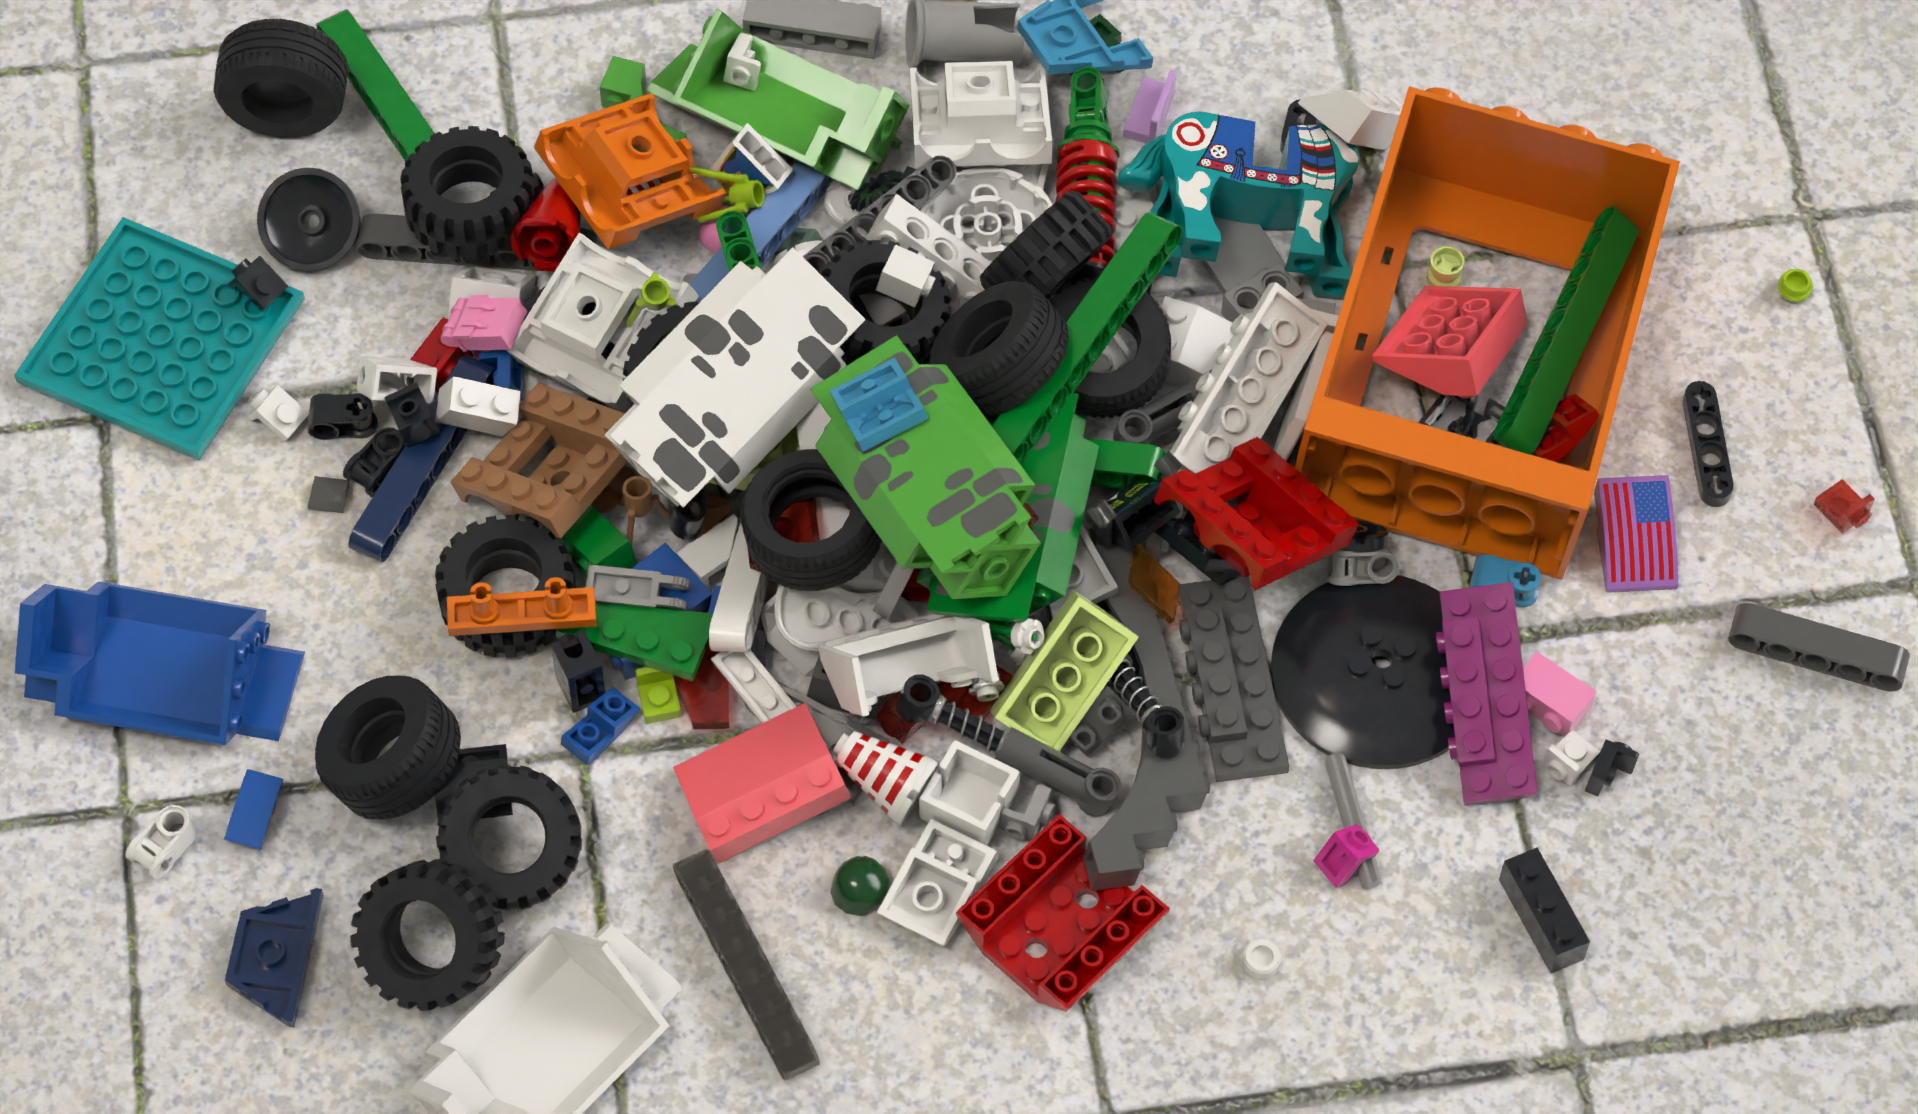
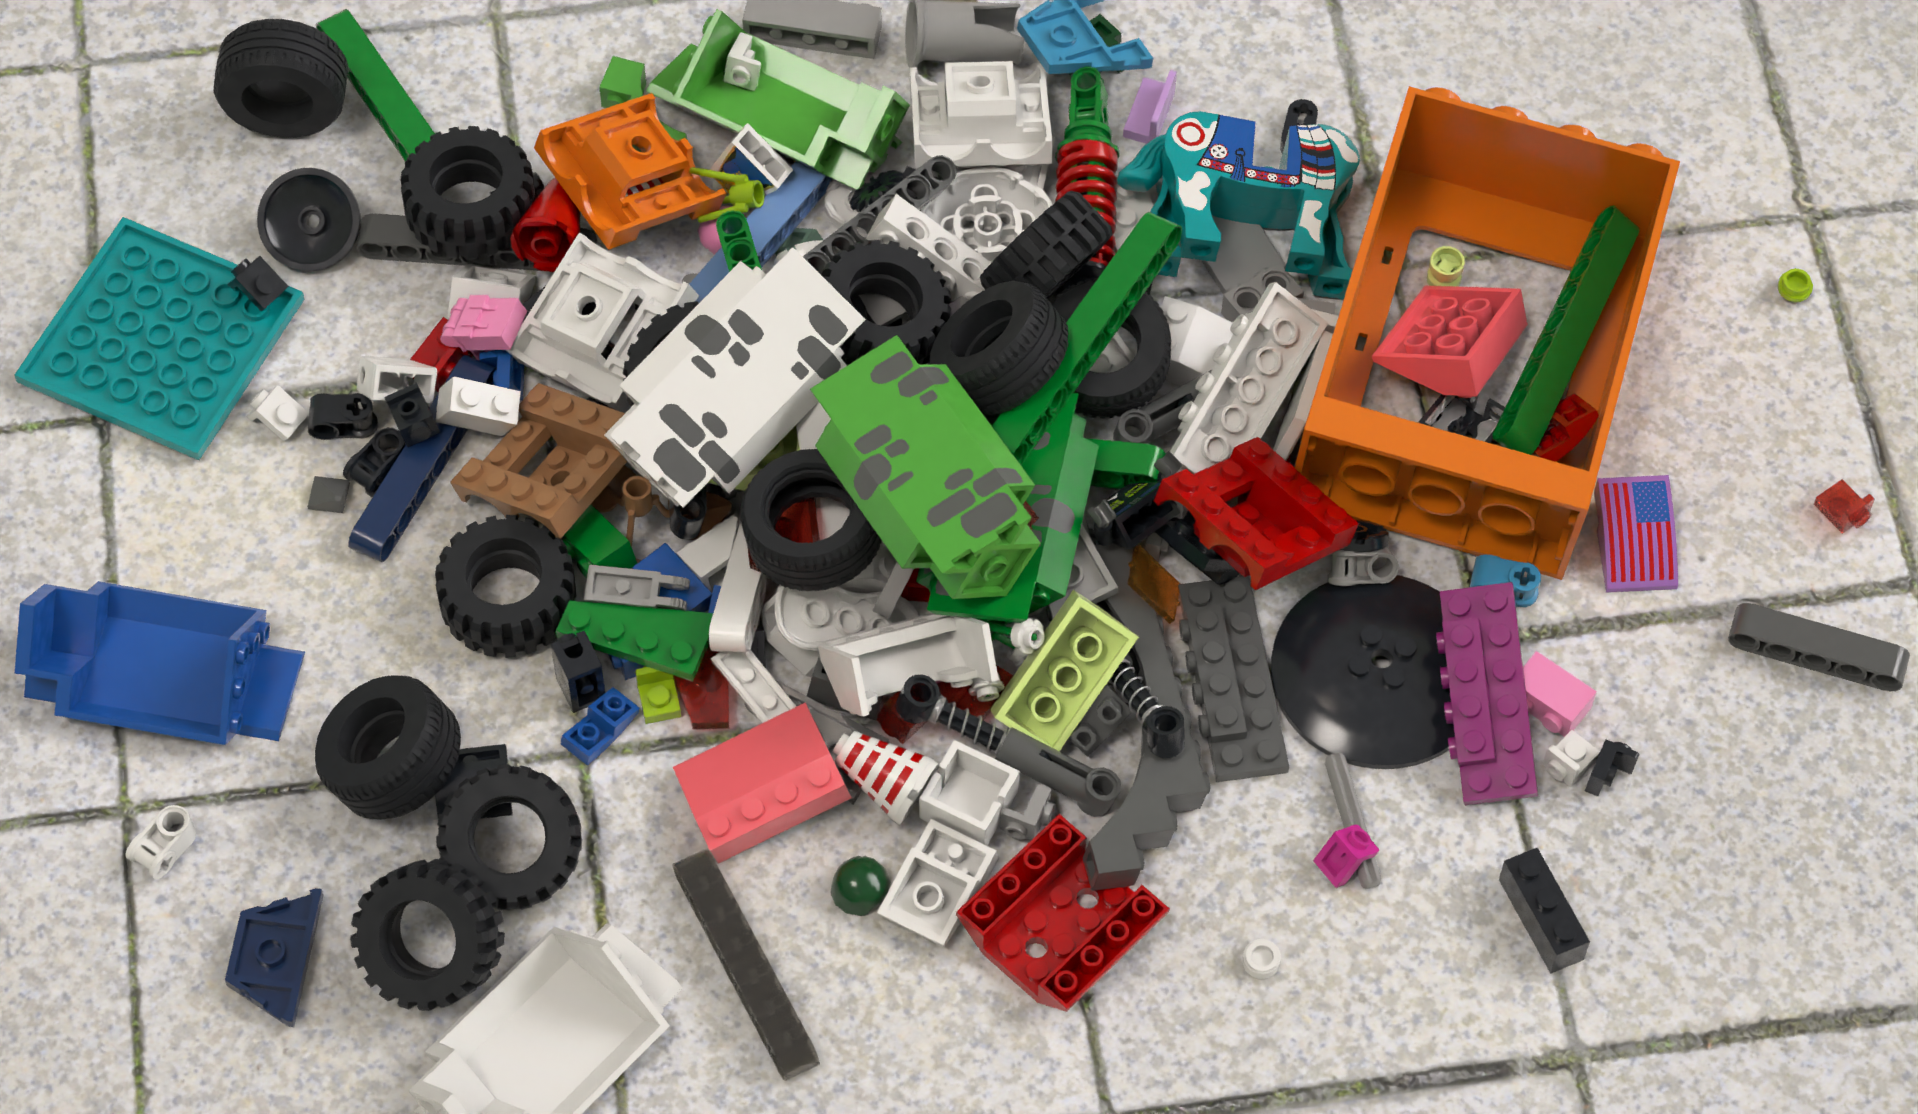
blue slope [224,769,284,850] -> none
orange plate [447,577,597,636] -> none
lime plant [626,272,676,327] -> none
dark azure slope [830,357,929,452] -> none
white brick [876,244,936,307] -> none
white slope [1298,89,1402,150] -> none
black beam [1682,381,1734,507] -> none

